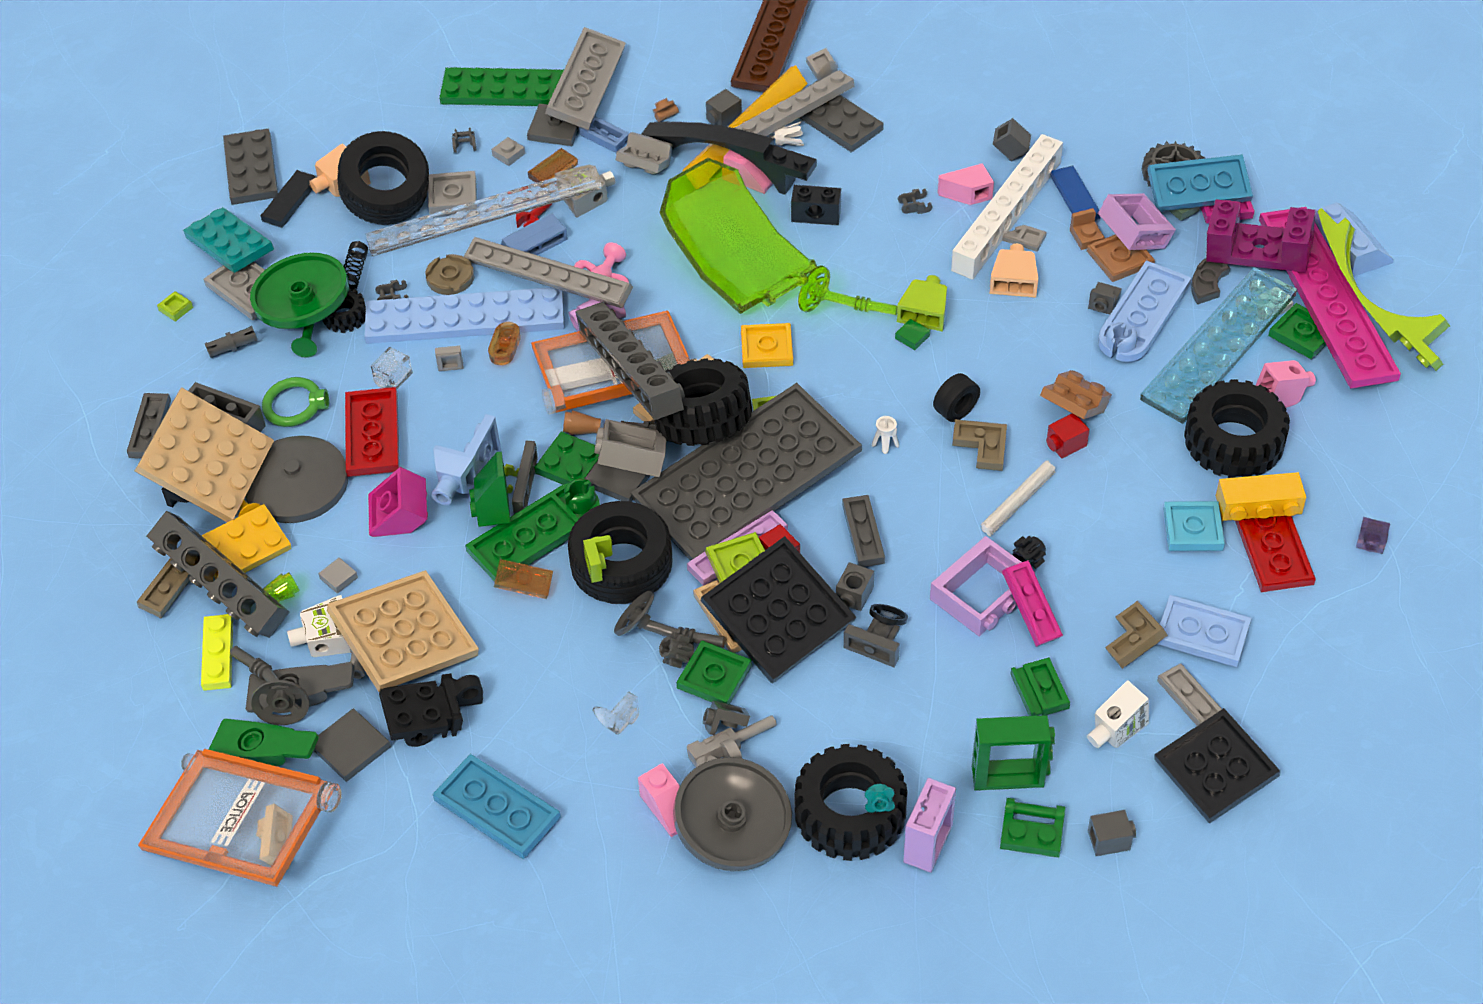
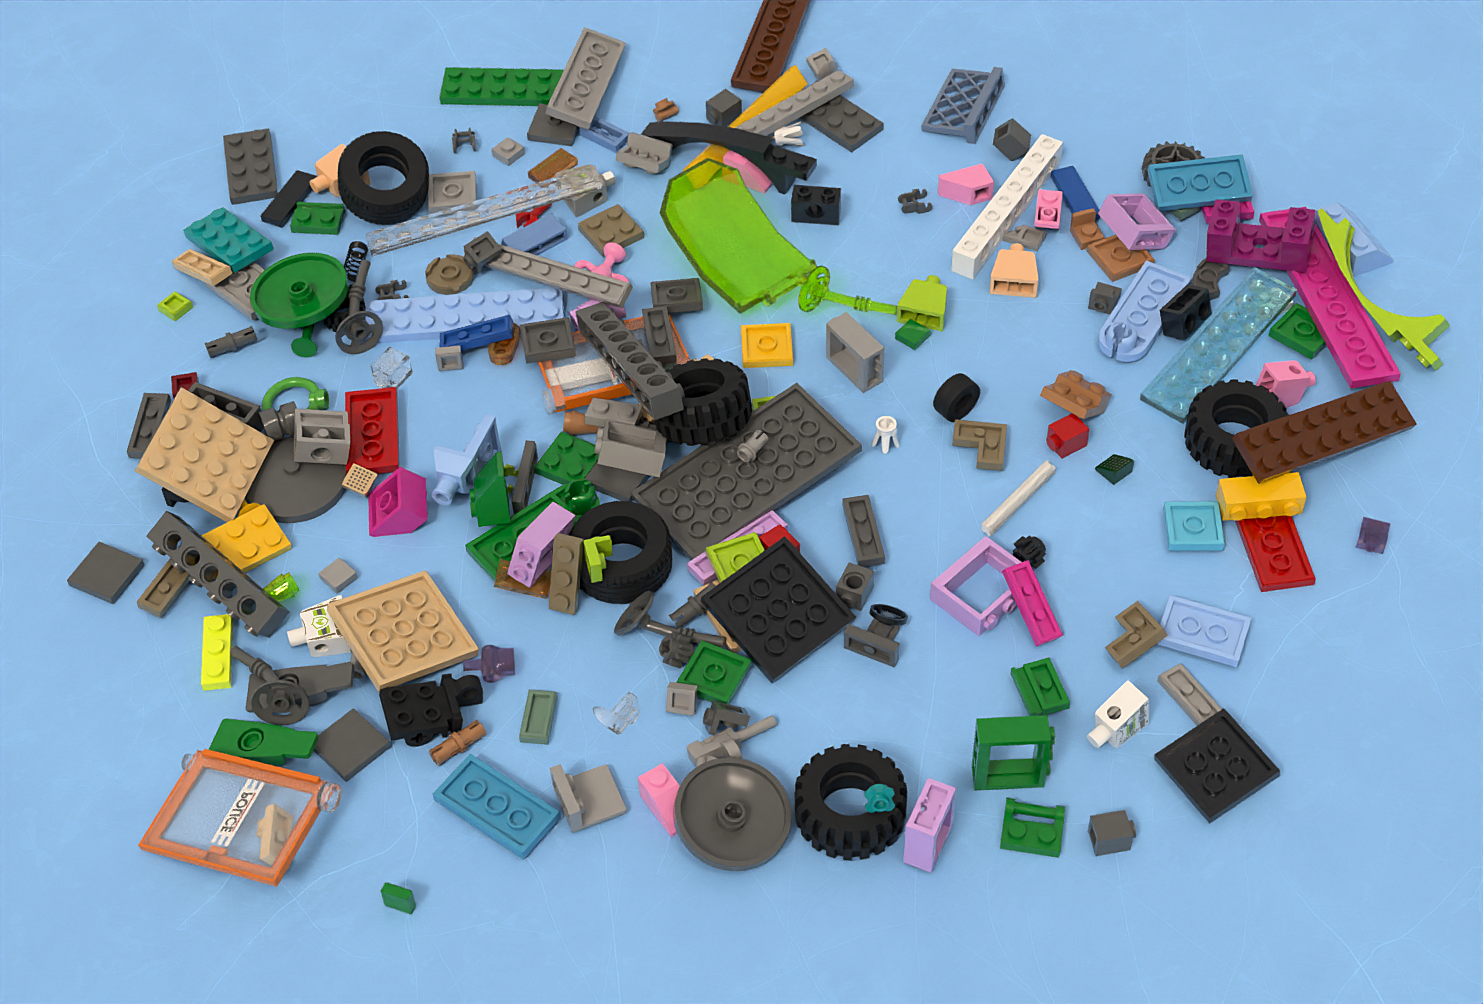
none -> dark grey tile [67,542,145,604]
none -> dark red plate [171,372,199,399]
none -> tan tile [172,249,233,286]
none -> dark grey wheel [259,401,297,442]
none -> green plate [290,202,345,235]
none -> light grey brick [293,409,350,465]
none -> dark grey dish [335,260,383,354]
none -> tan slope [342,463,378,498]
none -> green tile [380,882,416,915]
none -> medium nougat pin [429,720,487,766]
none -> blue tile [439,315,513,351]
none -> dark grey bracket [463,231,502,274]
none -> clear purple piece [463,645,515,683]
none -> lavender window [507,502,576,588]
none -> sand green tile [519,689,557,745]
none -> dark grey tile [520,317,576,364]
none -> dark tan plate [549,533,584,615]
none -> light grey bracket [550,764,626,833]
none -> dark tan plate [578,204,644,258]
none -> light grey bracket [585,397,643,427]
none -> dark grey plate [642,306,677,364]
none -> dark grey plate [650,278,703,313]
none -> light grey plate [666,682,697,716]
none -> dark grey pin [668,582,715,628]
none -> light grey pin [737,430,769,462]
none -> light grey window [826,312,884,393]
none -> sand blue fence [921,67,1005,144]
none -> bright pink slope [1034,189,1062,229]
none -> dark green slope [1095,454,1134,485]
none -> black brick [1160,285,1212,340]
none -> reddish brown plate [1232,381,1417,484]

